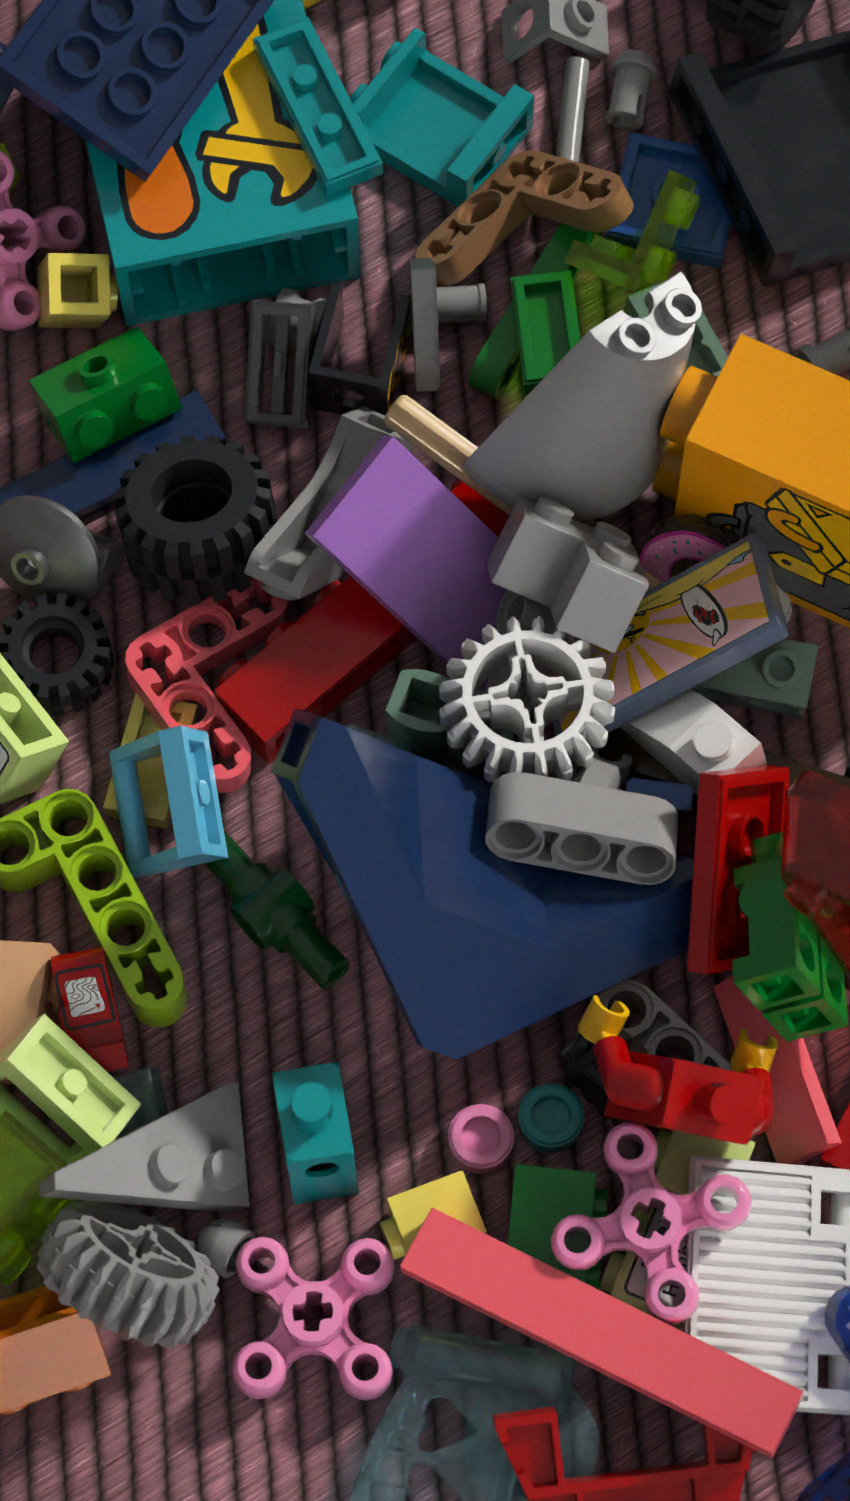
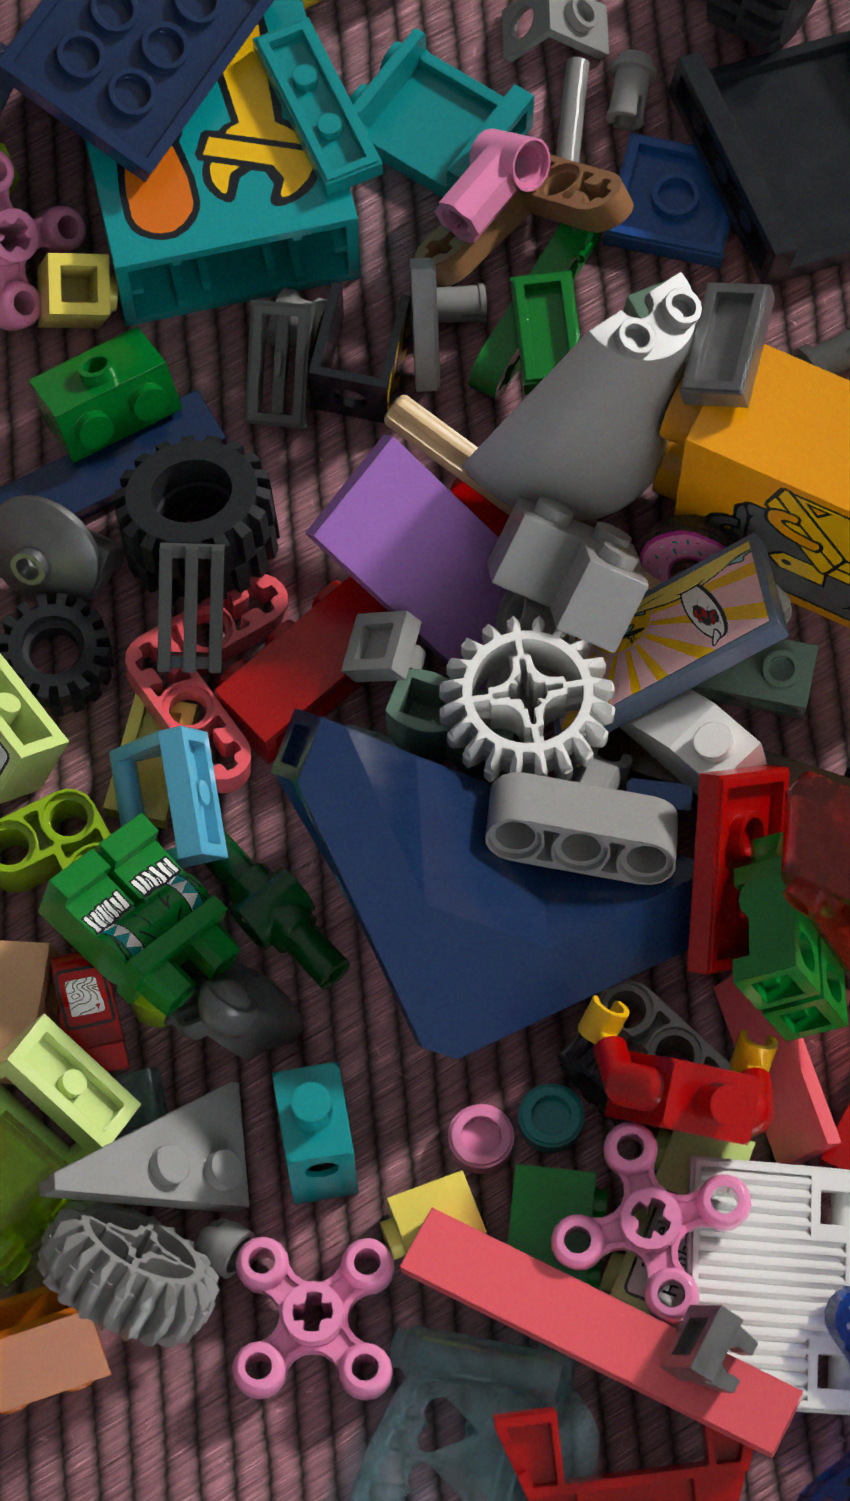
light grey arch [244,406,413,600] -> none
clear neon green bracket [565,170,700,292] -> none
none -> green hips [38,812,241,1016]
none -> dark grey tile [157,543,225,673]
none -> dark grey head [164,959,304,1060]
none -> light grey tile [341,611,426,682]
none -> bright pink piece [434,128,550,243]
none -> flat silver tile [659,1305,758,1393]
none -> flat silver tile [680,282,775,408]

